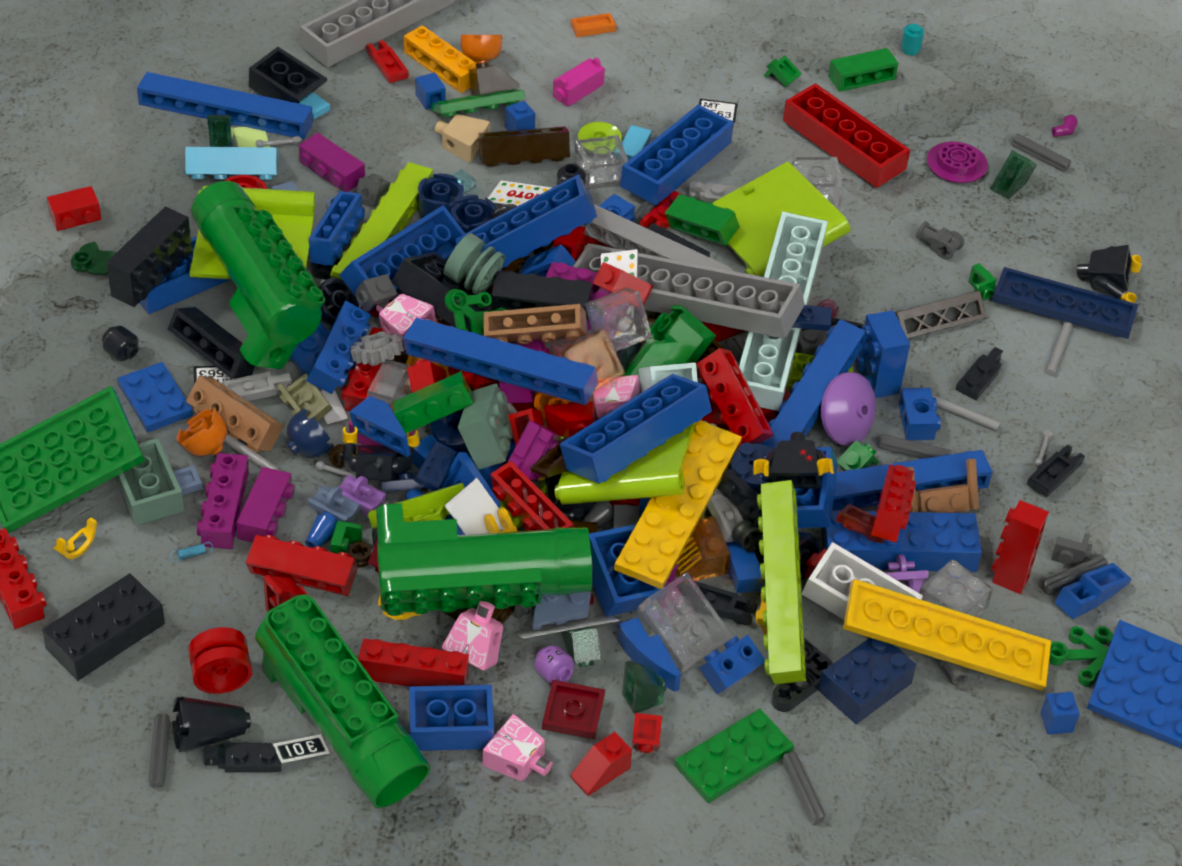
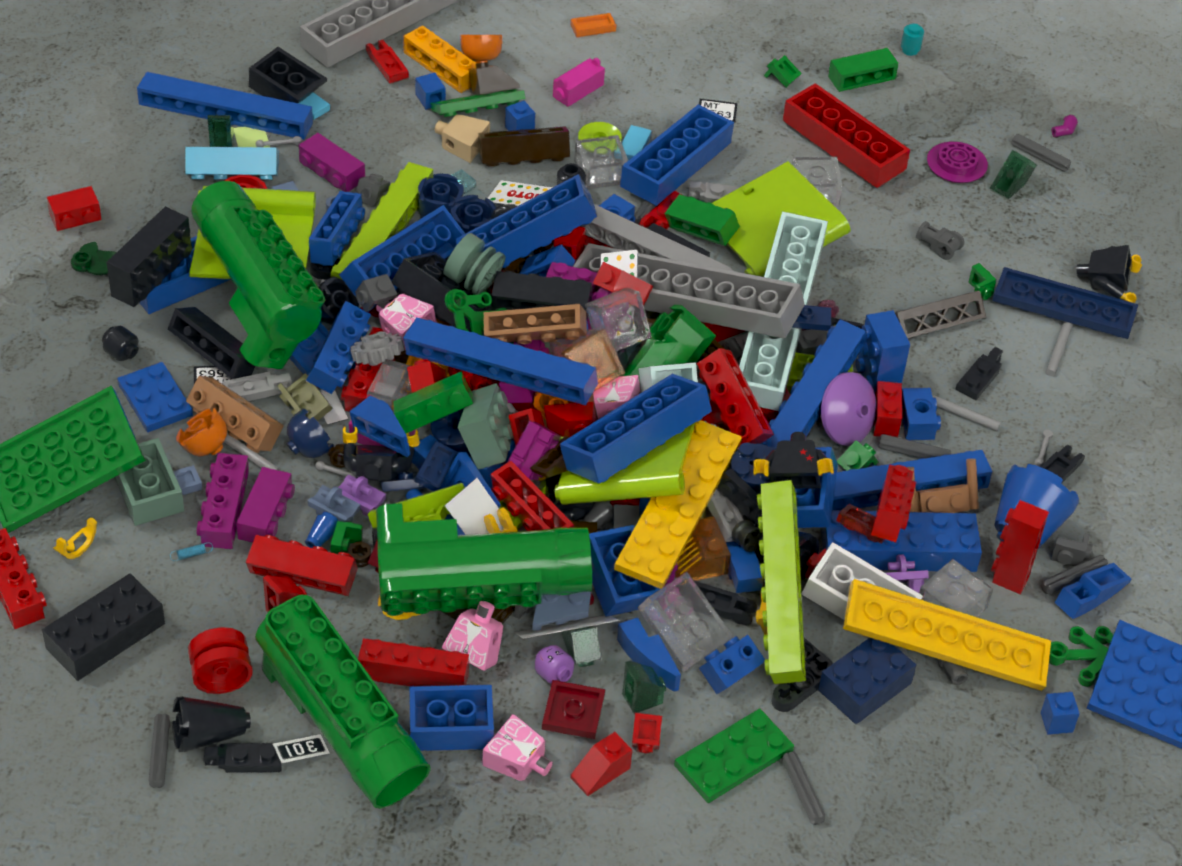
none -> red brick [873,381,902,437]
none -> blue cone [994,464,1079,549]

